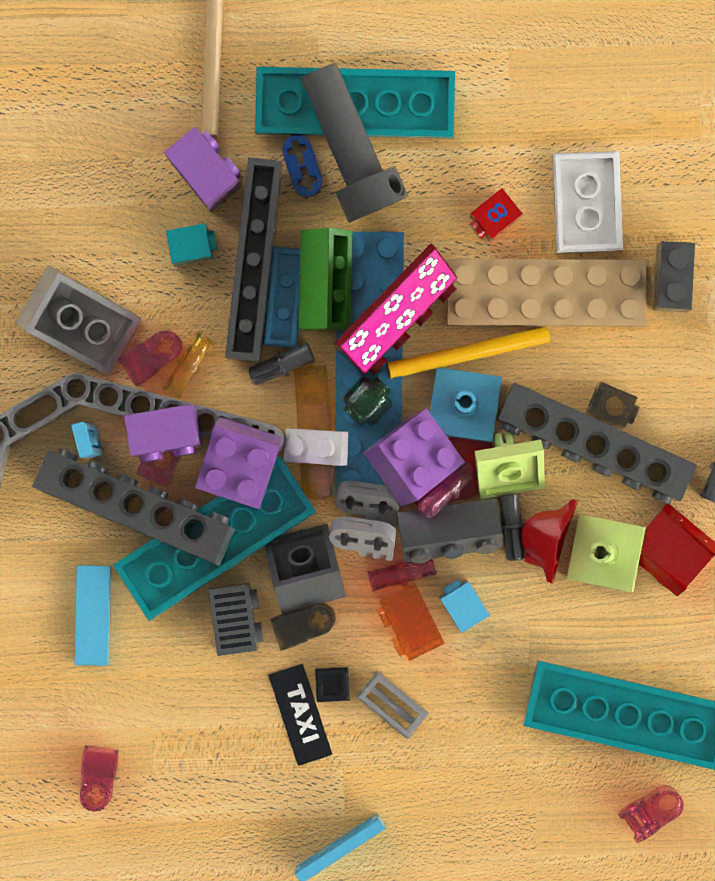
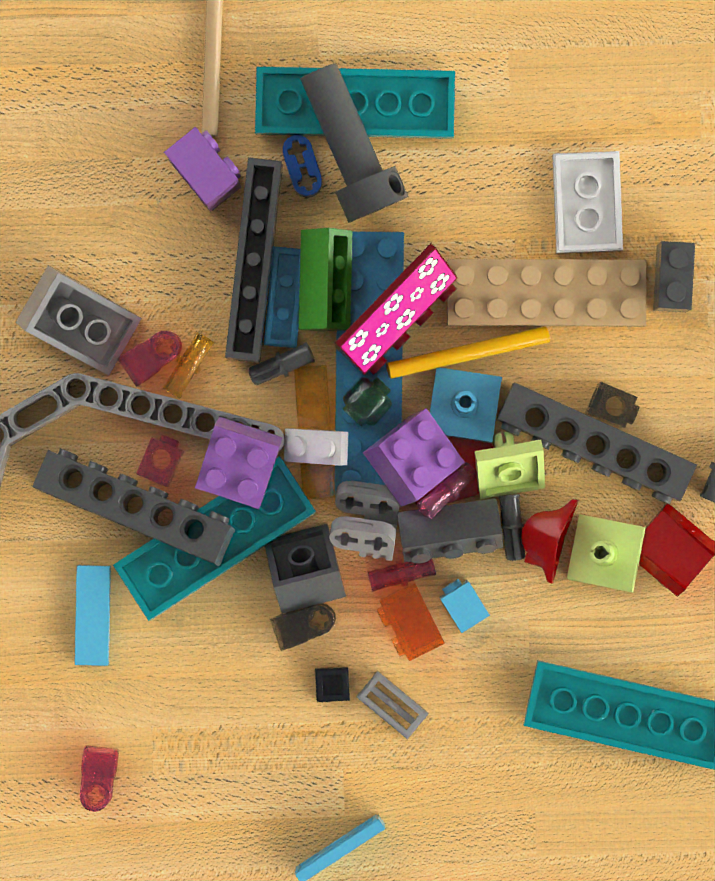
medium azure tile [71,422,104,459] -> none
medium lavender brick [124,404,203,462] -> none
teal brick [166,223,218,266] -> none
dark grey brick [208,583,264,656] -> none
black sticker [268,664,333,766] -> none
red brick [469,188,523,242] -> none
clear pink piece [618,785,684,843] -> none

